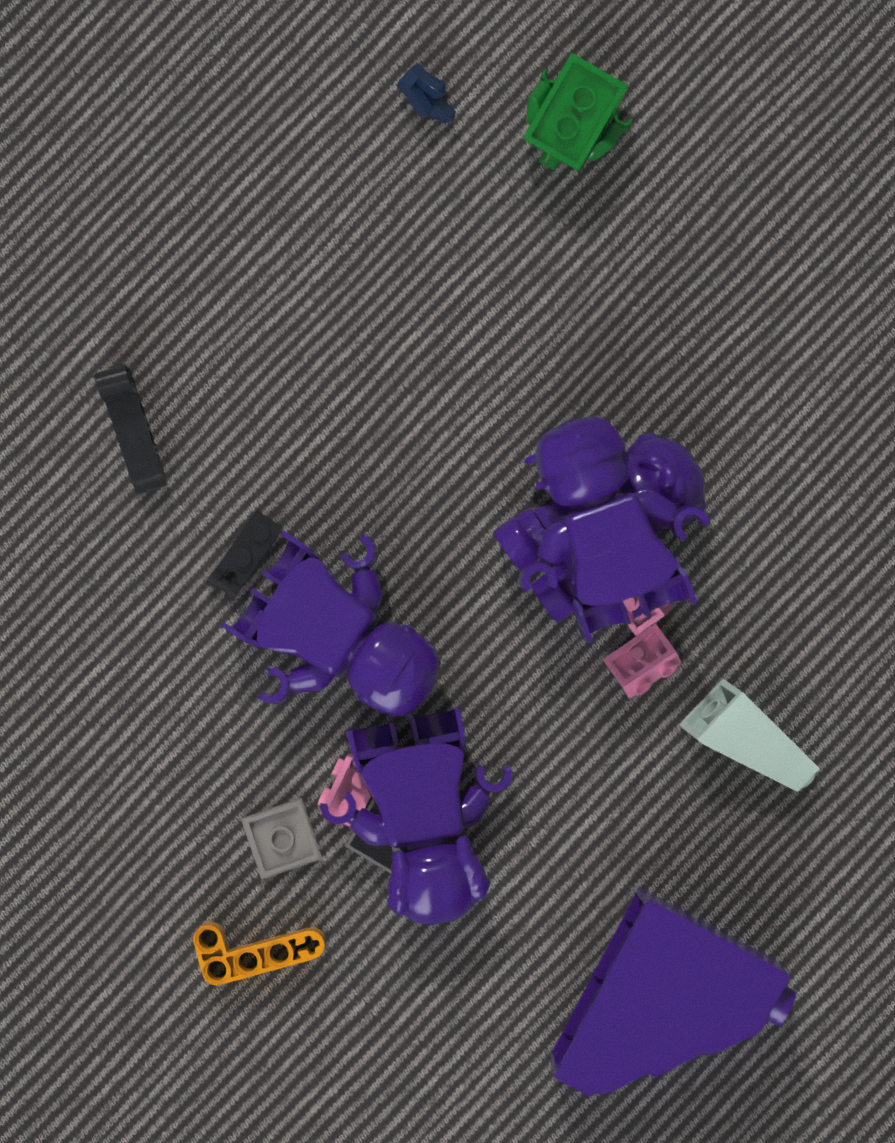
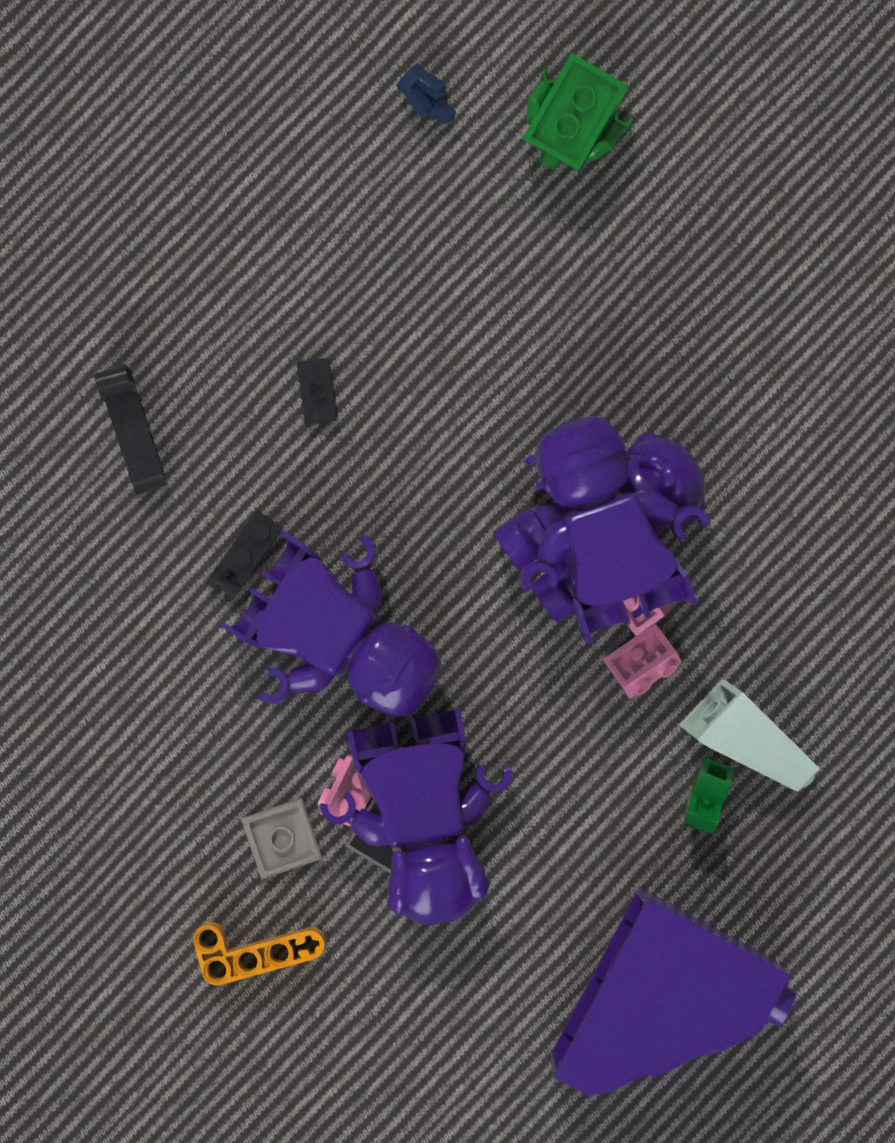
none -> black plate [297,357,337,426]
none -> green brick [683,757,734,834]

